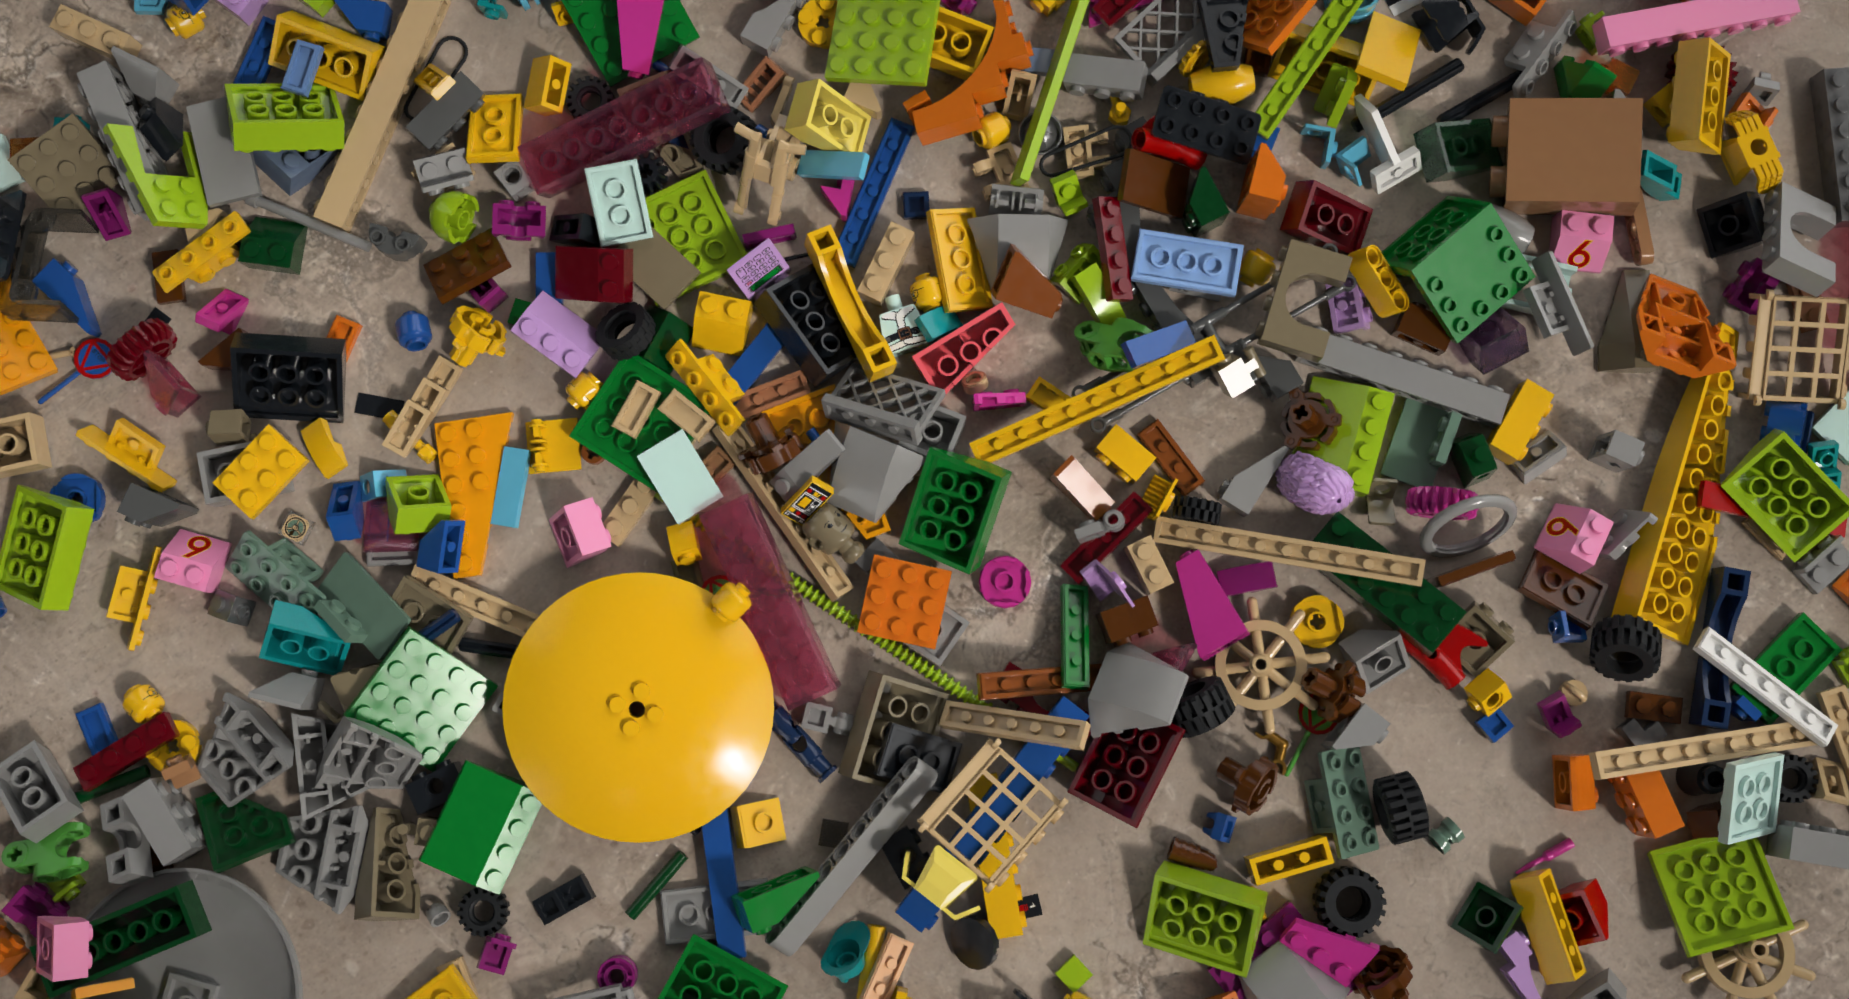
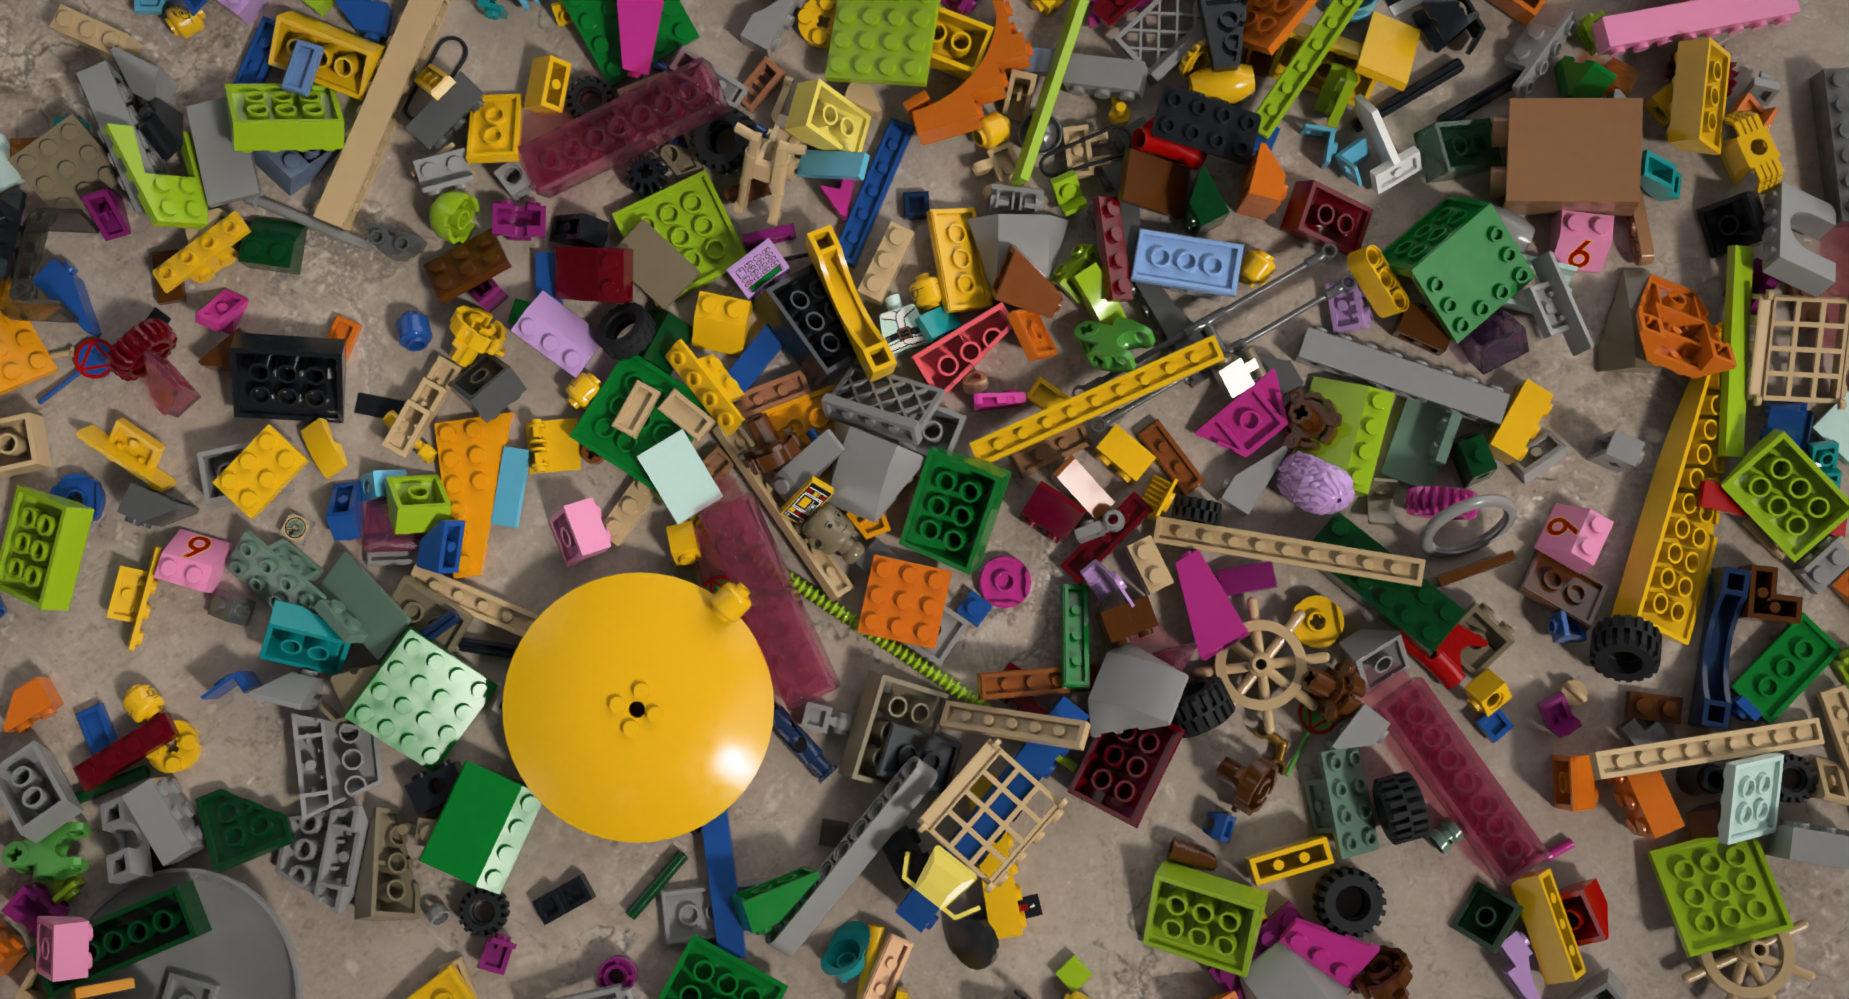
medium nougat bracket [161,753,201,789] -> none
light grey wedge [198,692,294,807] -> none
dark tan brick [205,409,257,446] -> none
light grey wedge [315,716,422,789] -> none
light aqua tile [584,159,654,247] -> none
yellow piece [730,797,787,849] -> none
tile [1121,320,1196,369] -> none
dark tan arch [1255,239,1353,363] -> none
light grey wing [1598,509,1658,560] -> none
white tile [1693,627,1838,748] -> none
none -> orange slope [3,677,64,734]
none -> blue piece [201,671,263,700]
none -> dark grey slope [448,353,527,423]
none -> reddish brown hinge [723,178,772,204]
none -> blue plate [956,591,993,627]
none -> orange tile [1006,309,1058,362]
none -> medium nougat tile [1011,423,1093,479]
none -> dark red slope [1020,480,1087,544]
none -> dark pink wing [1194,367,1288,458]
none -> clear pink brick [1371,677,1550,887]
none -> lime tile [1718,245,1754,458]
none -> reddish brown brick [1738,564,1803,625]

